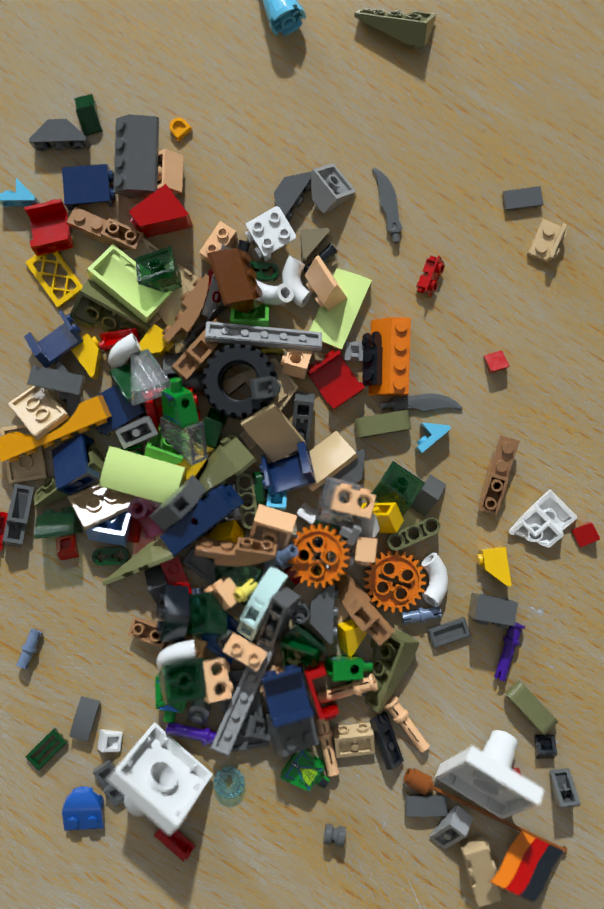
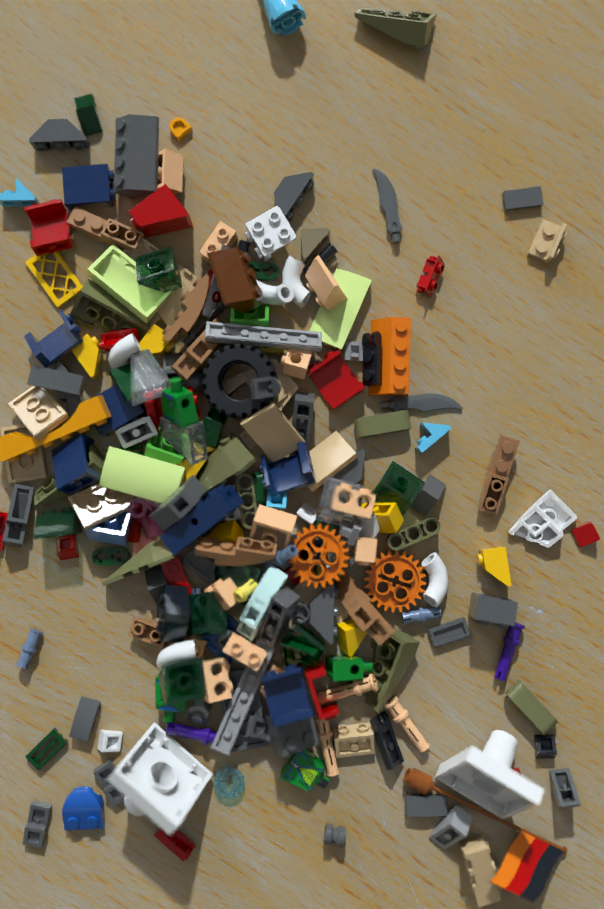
light grey slope [311,163,356,214] -> none
slope [483,350,510,374] -> none
none -> dark grey slope [23,801,52,848]

